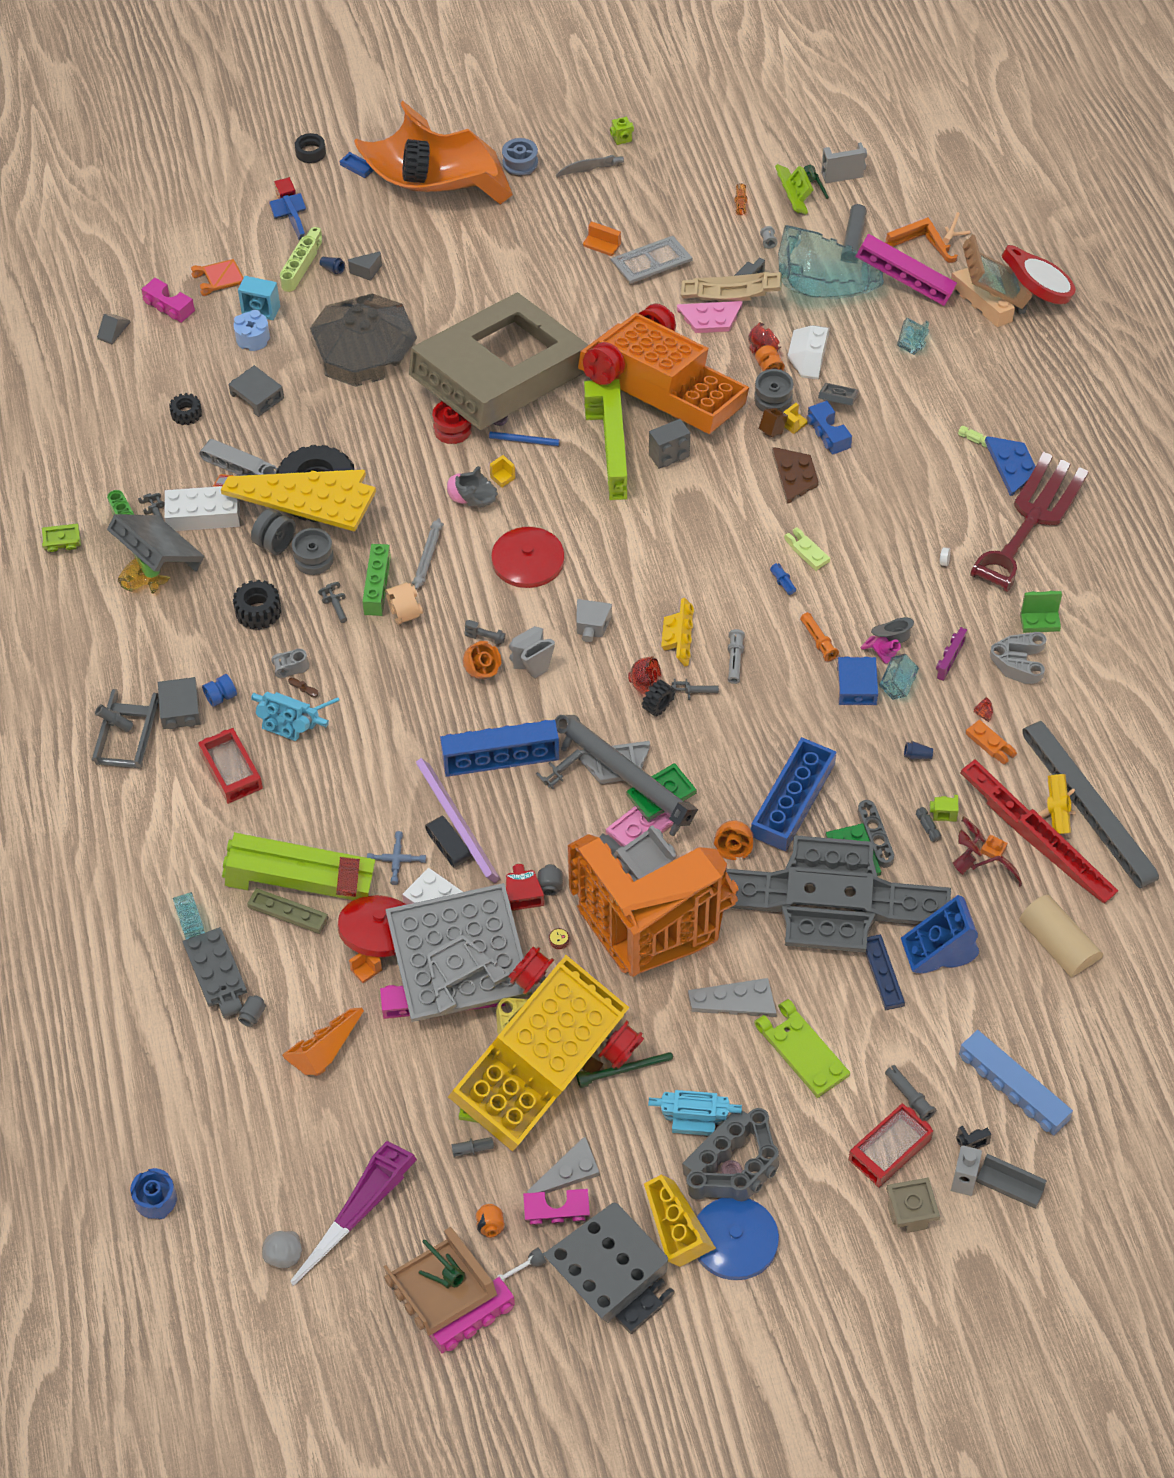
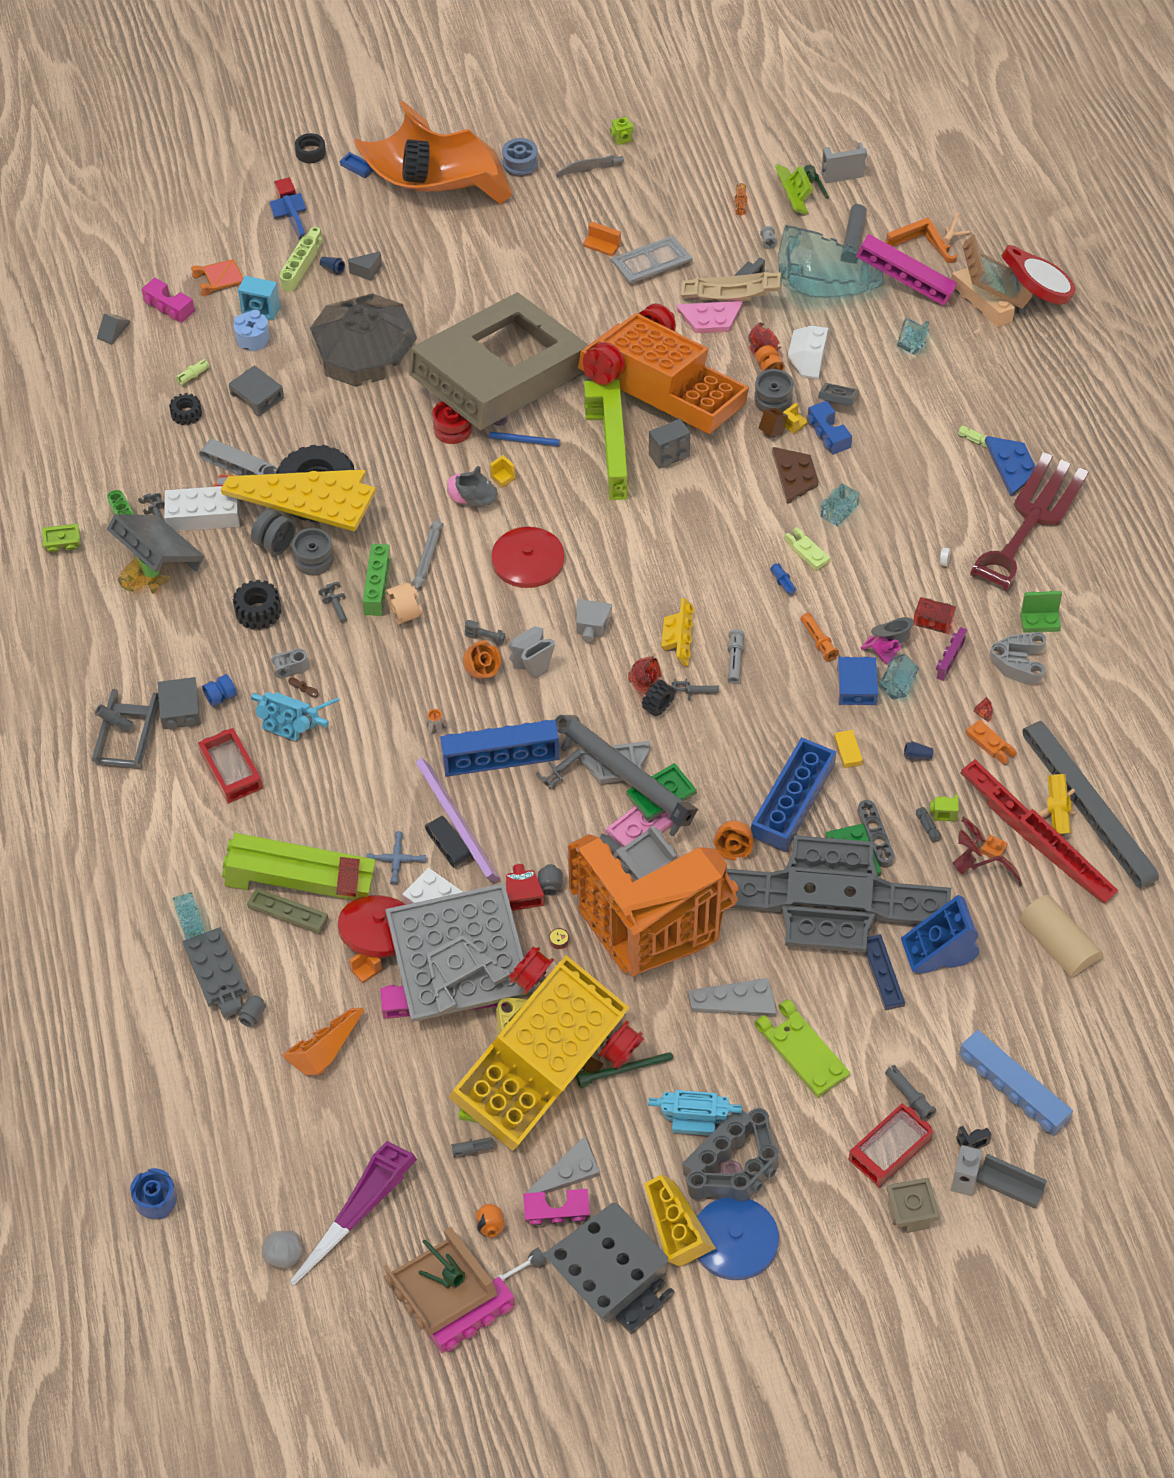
none -> yellowish green pin [176,359,209,385]
none -> piece [426,709,446,735]
none -> clear light blue brick [820,483,860,527]
none -> yellow tile [834,730,863,768]
none -> clear red brick [913,597,956,634]

